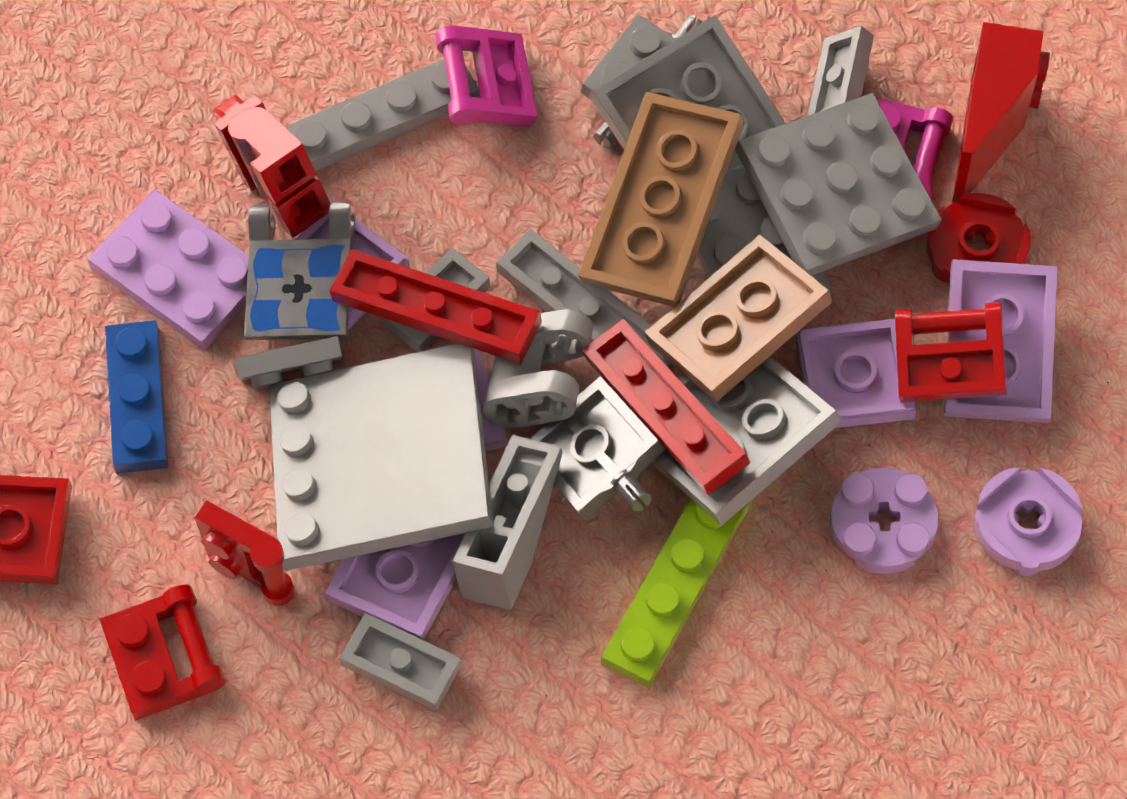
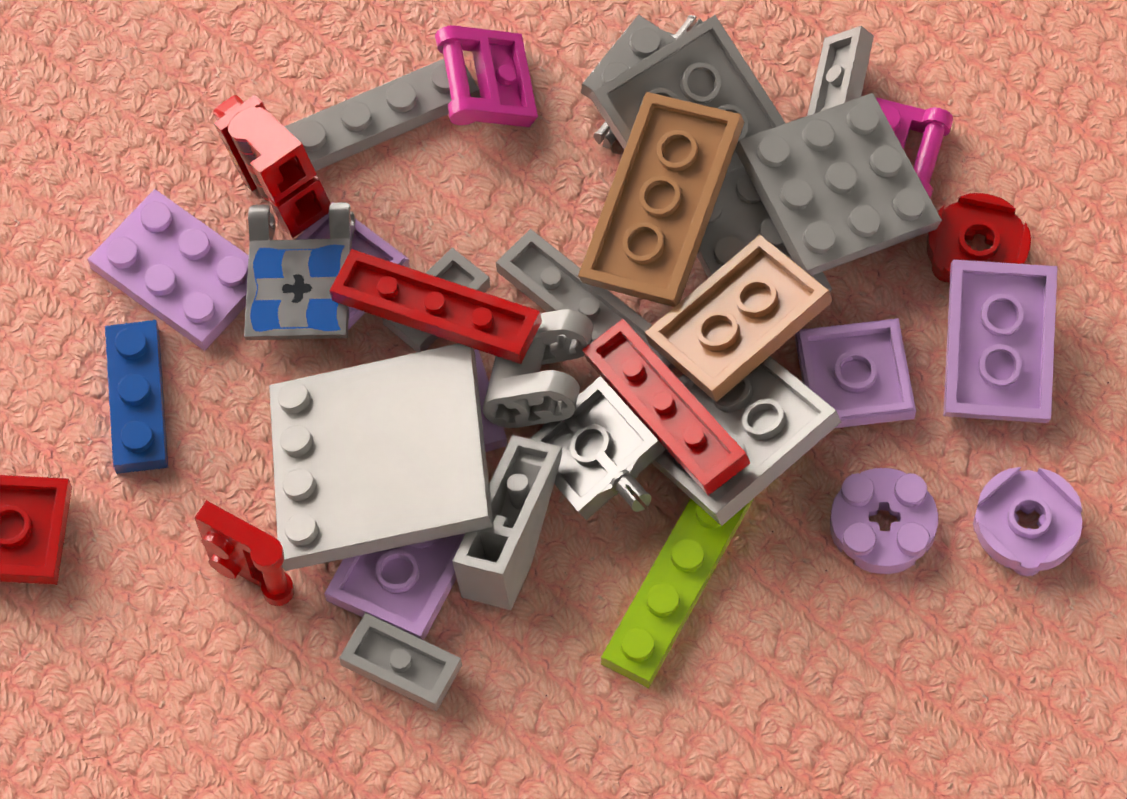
red plate [99,584,226,721] -> none
light grey plate [235,336,343,389] -> none
red plate [895,302,1007,402] -> none
red slope [952,22,1050,203] -> none

